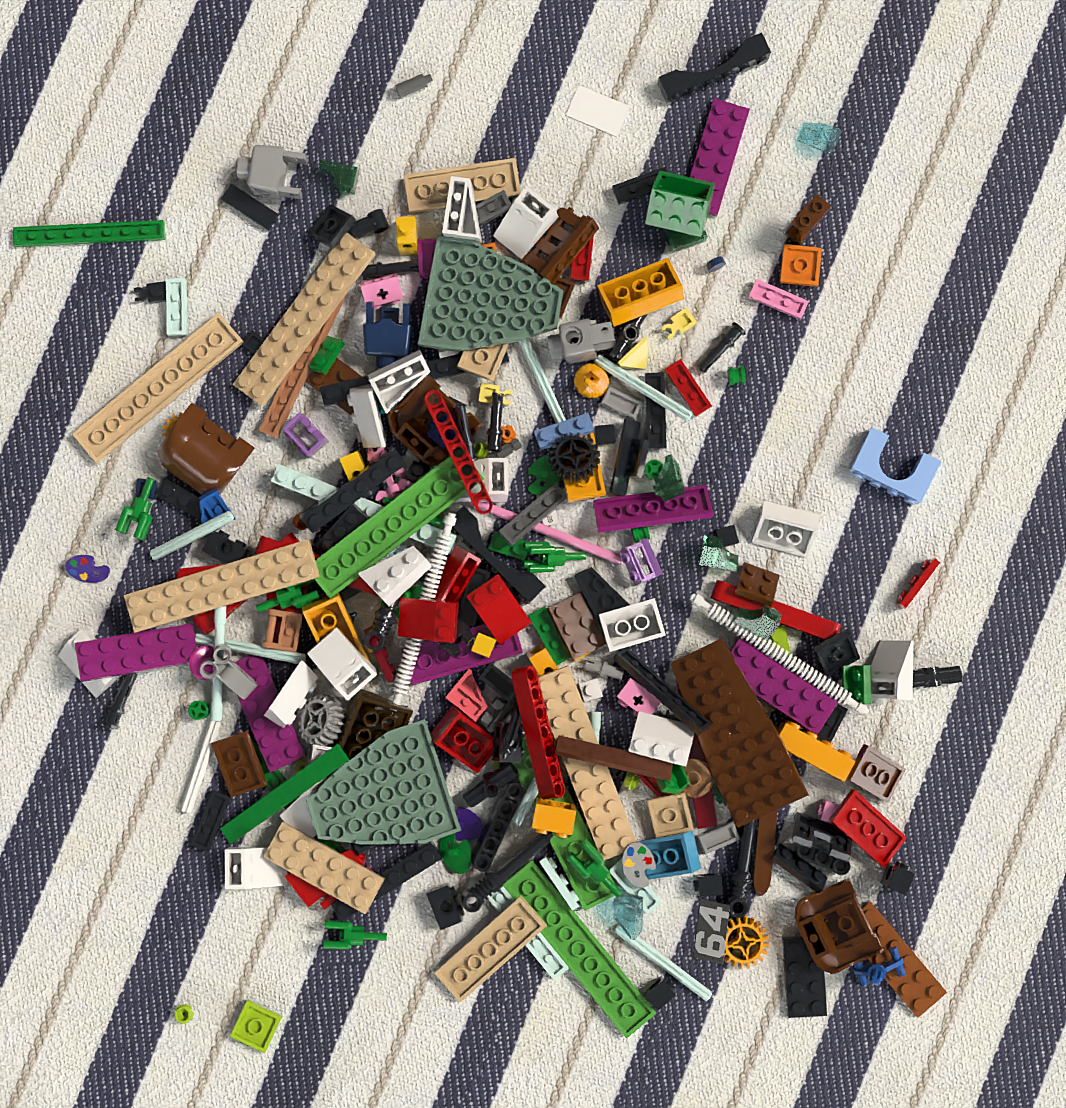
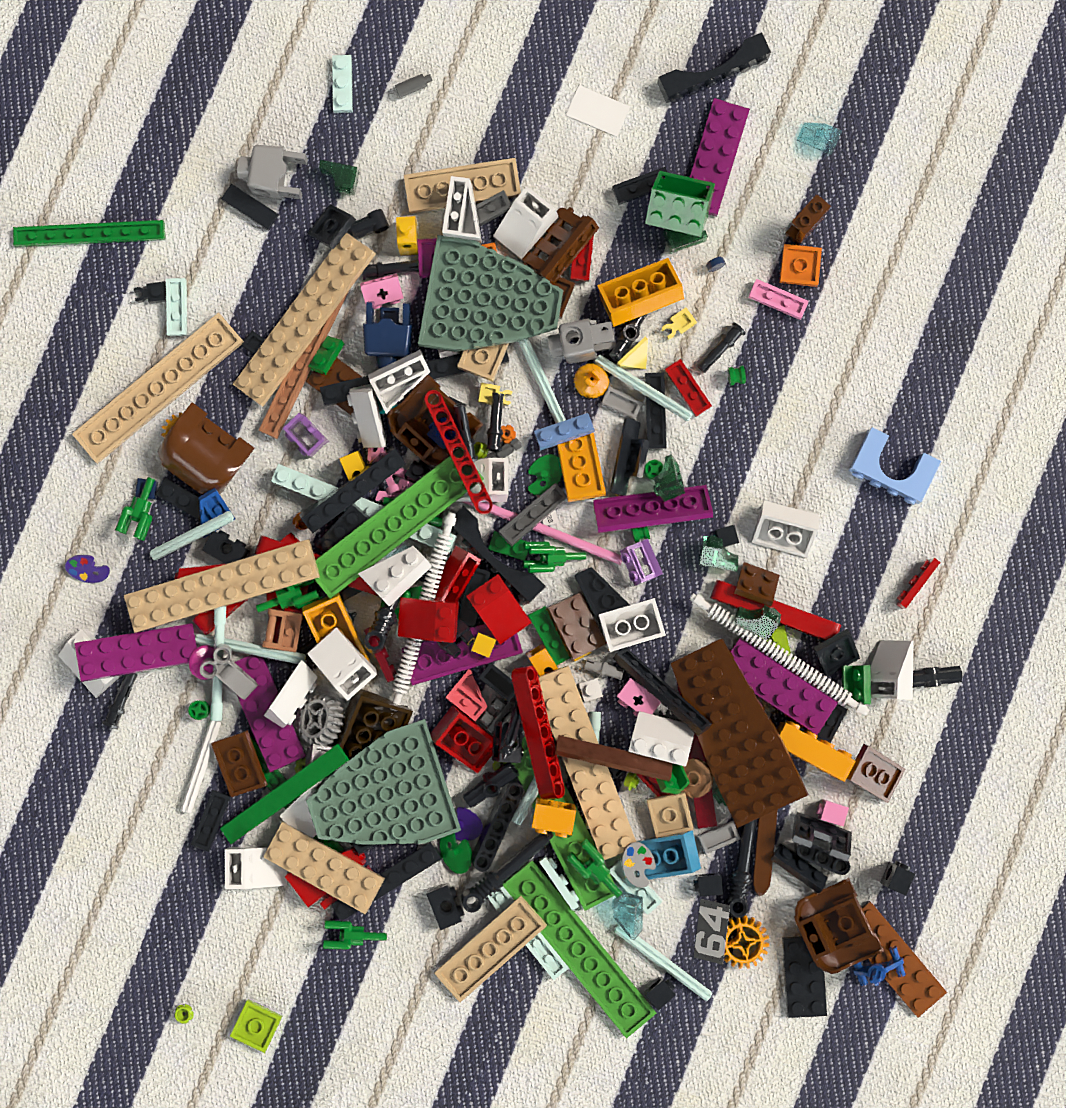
black gear [549,432,600,484] -> none
black tile [595,424,616,445] -> none
red plate [829,789,907,868] -> none
none -> light aqua plate [332,55,353,113]

